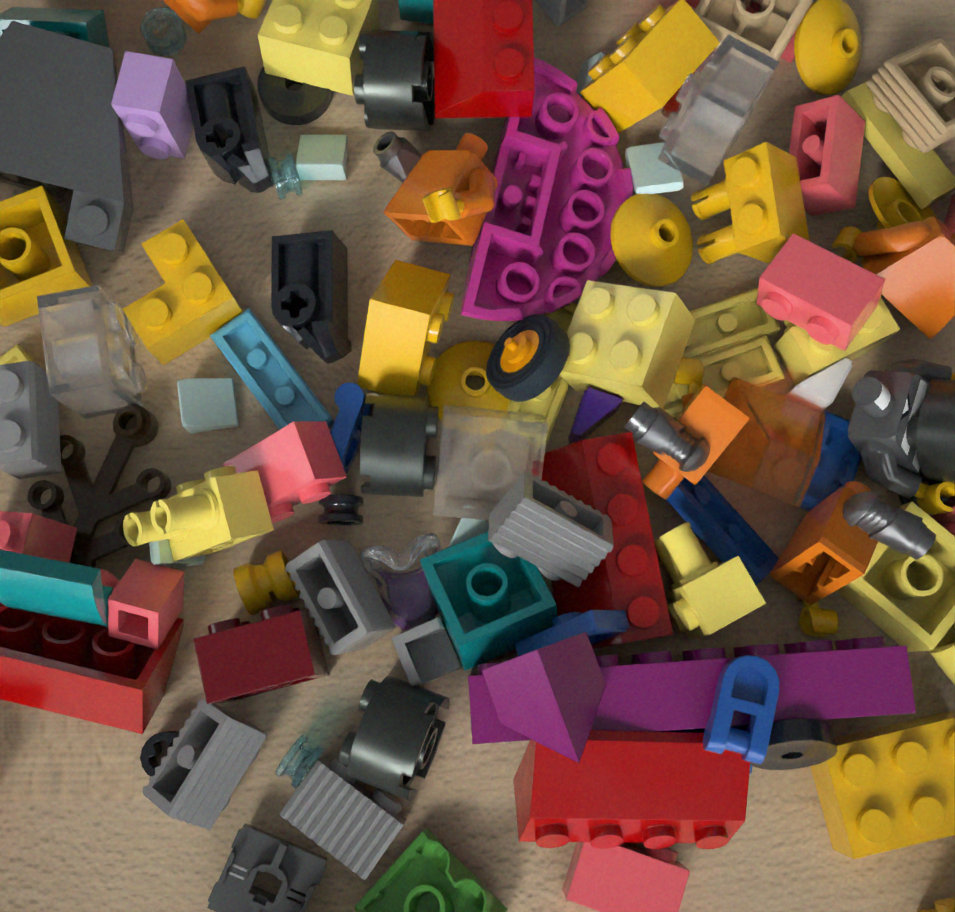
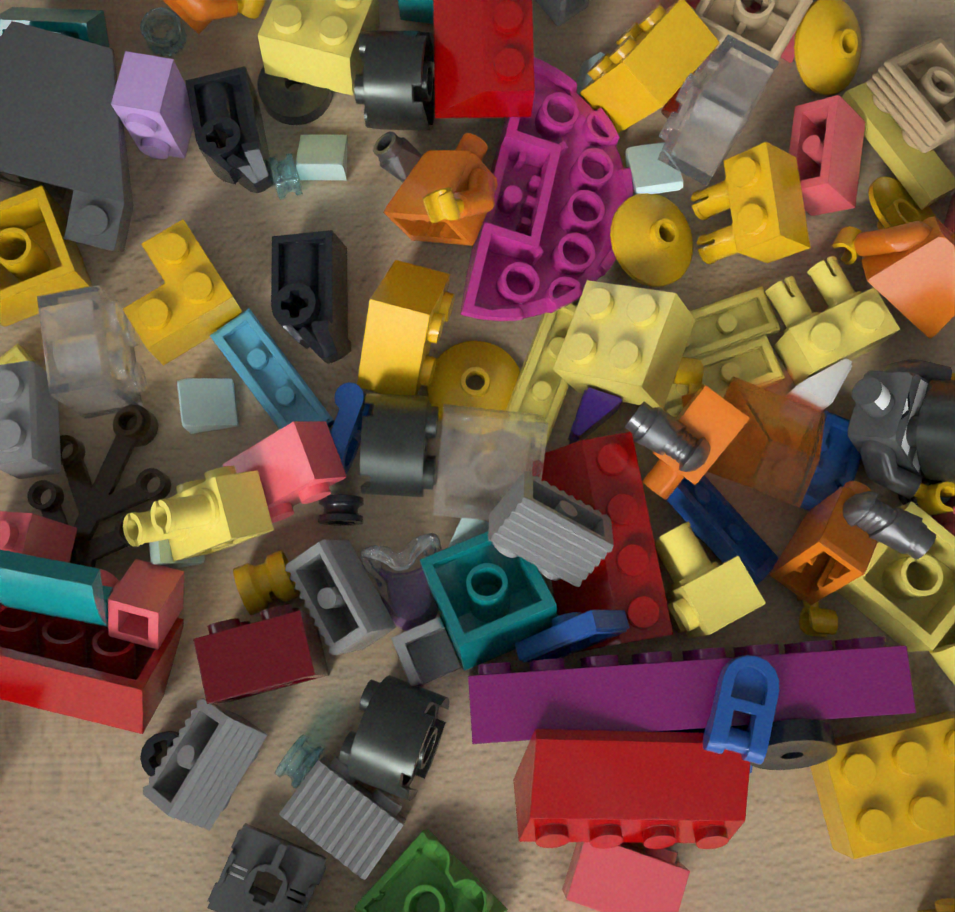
magenta slope [482,632,606,763] -> none
black wheel [486,314,570,402] -> none
coral brick [757,233,886,351] -> none

